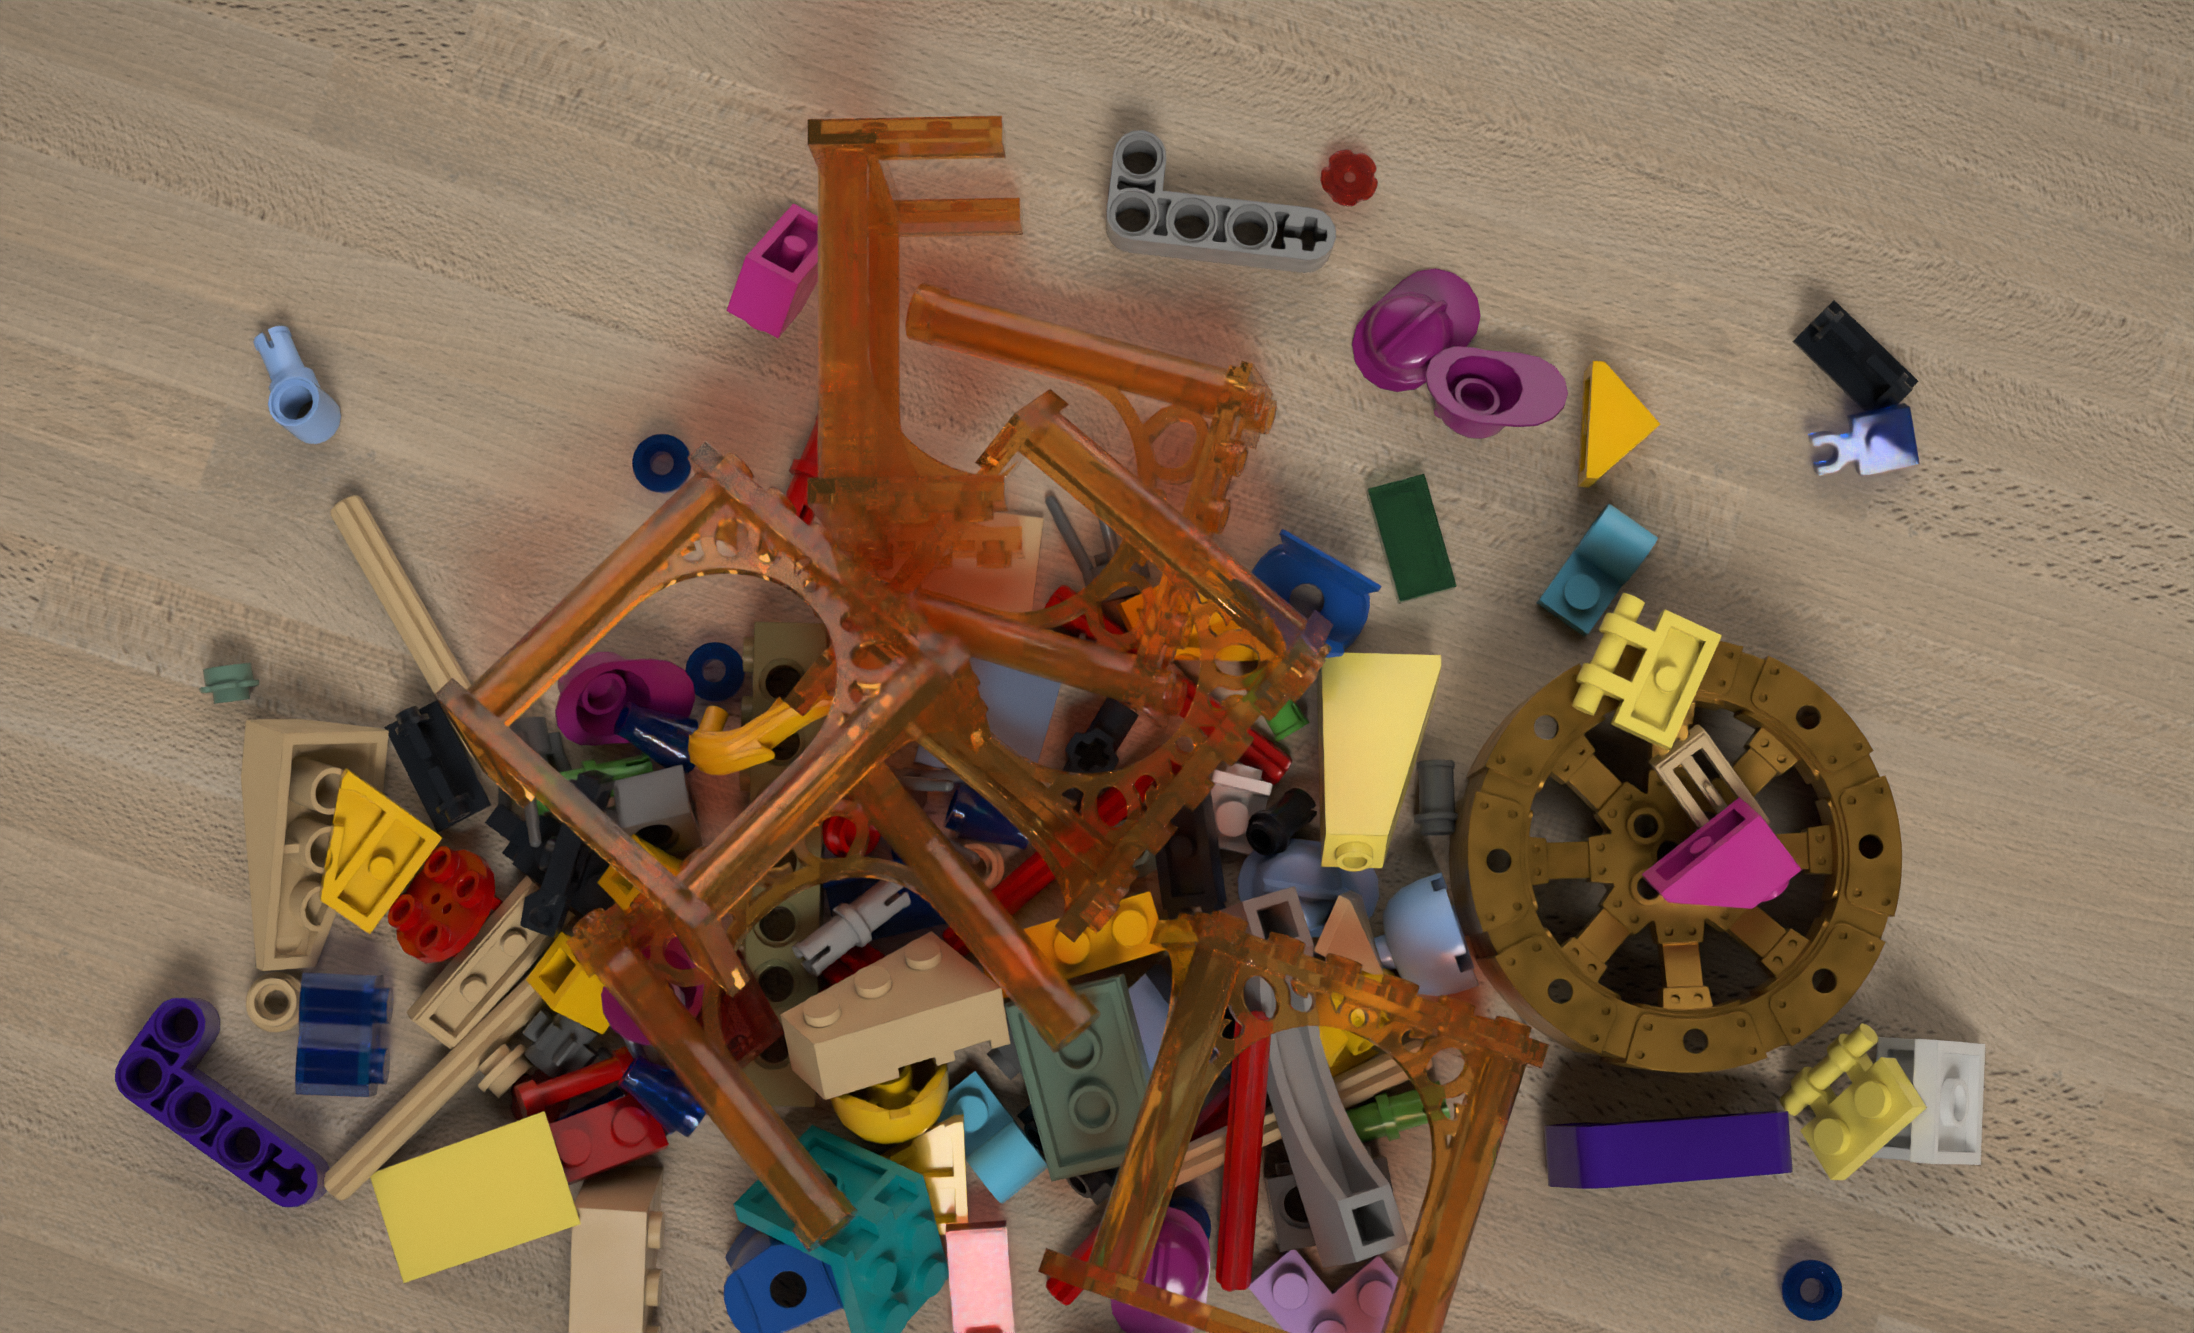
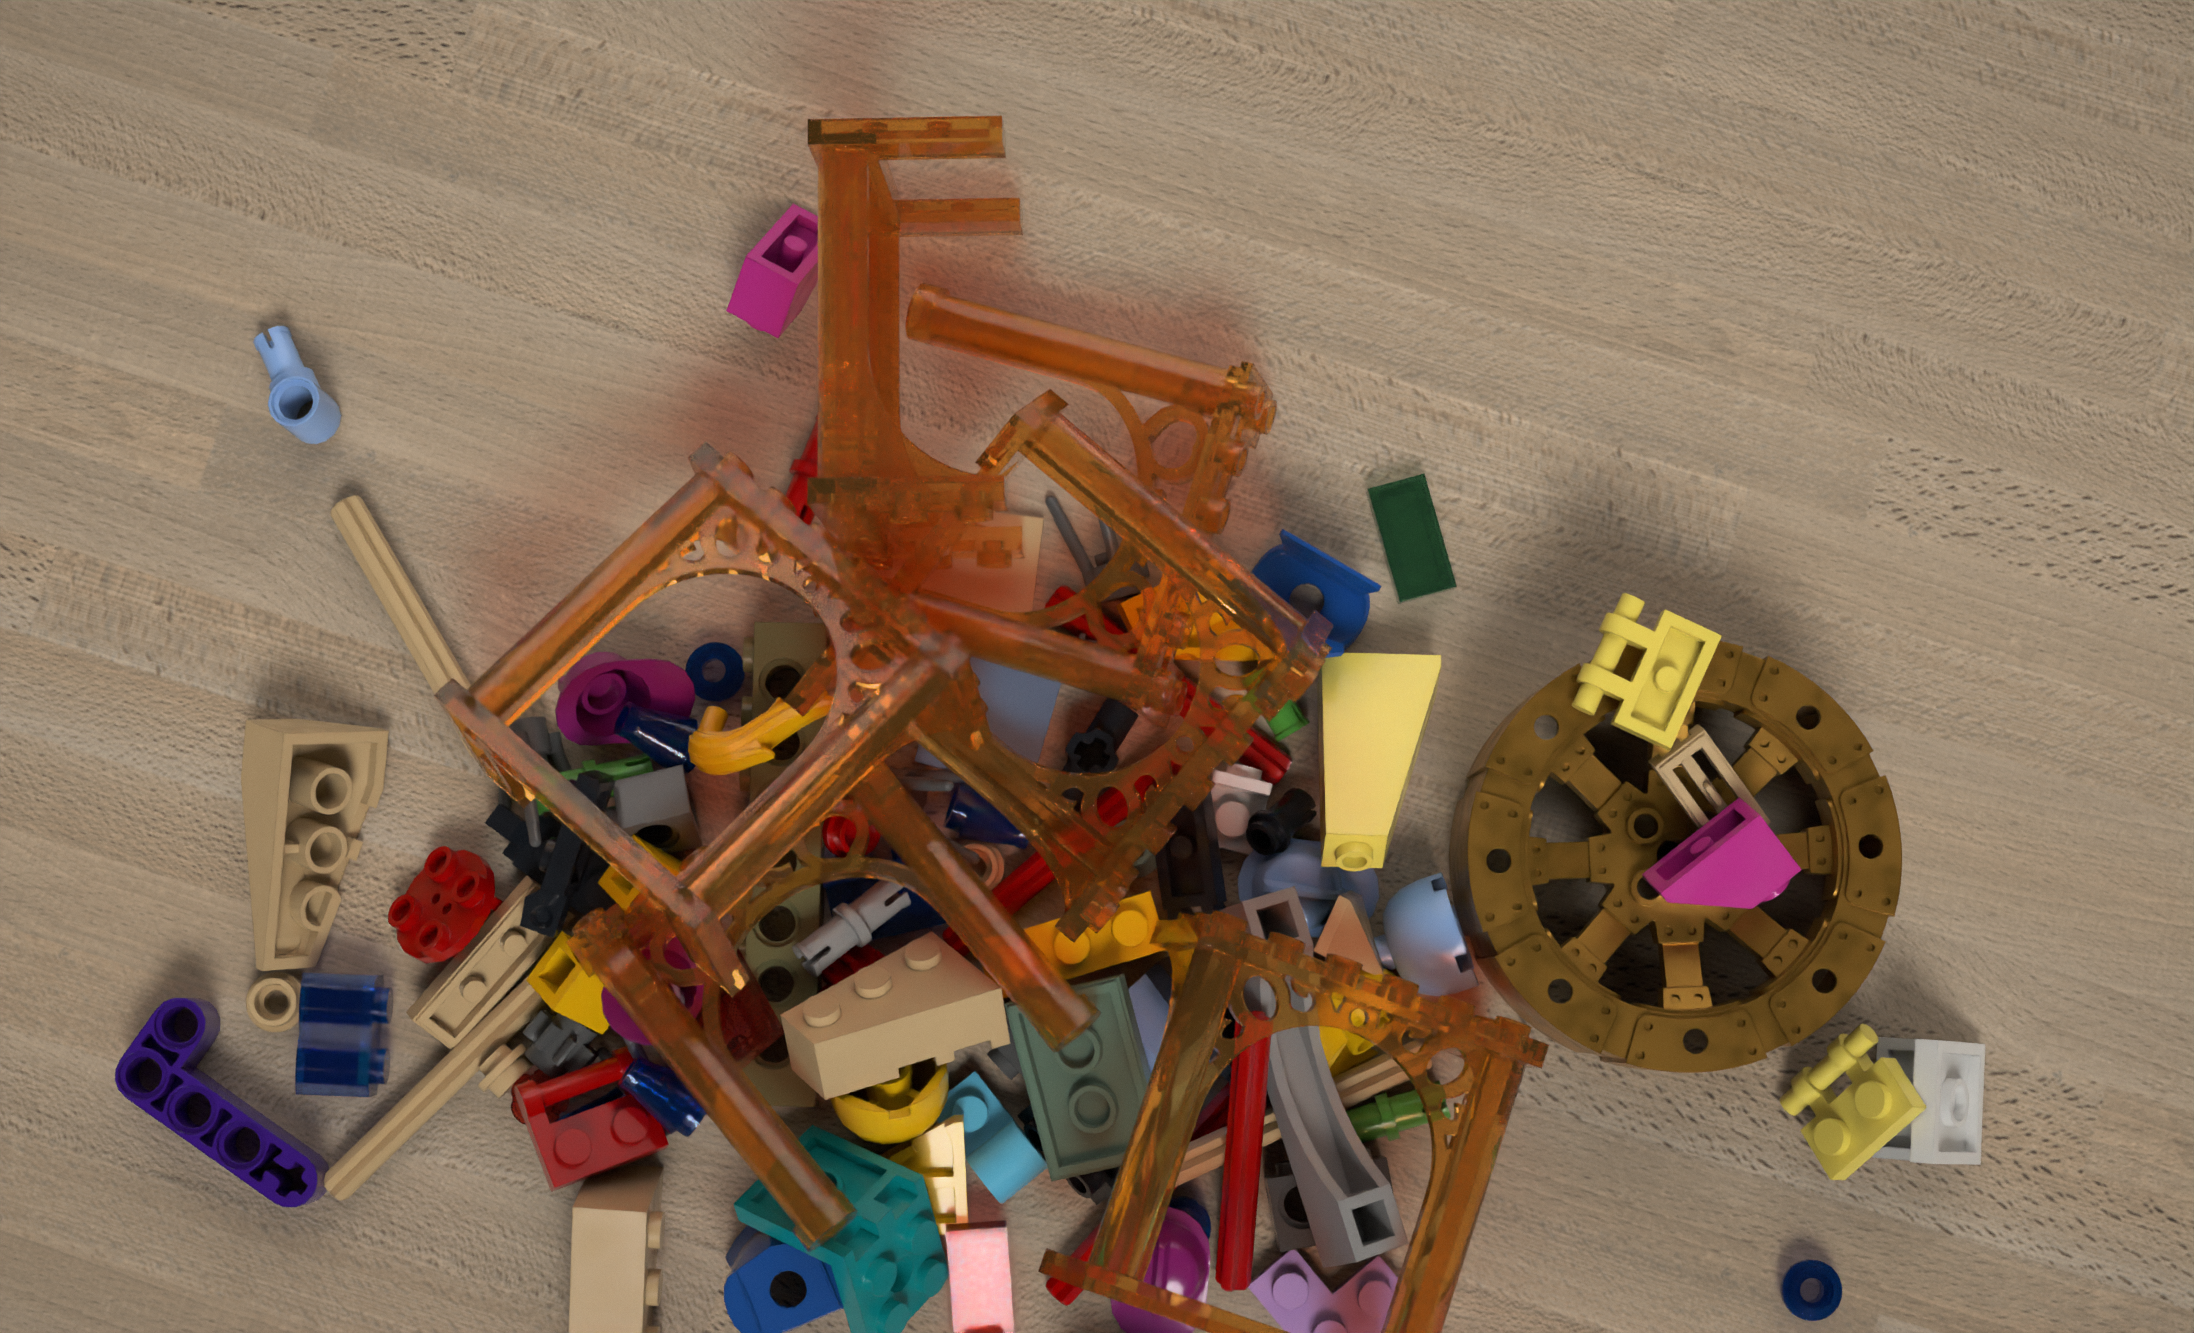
sand green plate [199,663,259,704] -> none
yellow wing [319,768,443,934] -> none
light yellow sticker [370,1111,581,1283] -> none
black hinge [384,700,491,833] -> none
clear blue plate [632,434,692,494] -> none
light grey beam [1106,130,1336,273] -> none
clear red plate [1320,149,1378,207] -> none
magenta piece [1352,268,1481,392] -> none
dark grey pin [1414,760,1458,836] -> none
magenta piece [1425,346,1568,439] -> none
medium azure plate [1537,504,1658,637] -> none
dark purple beam [1544,1111,1793,1189] -> none
yellow slope [1577,361,1660,488] -> none
black hinge [1792,300,1919,423] -> none
clear blue plate [1808,403,1920,476] -> none

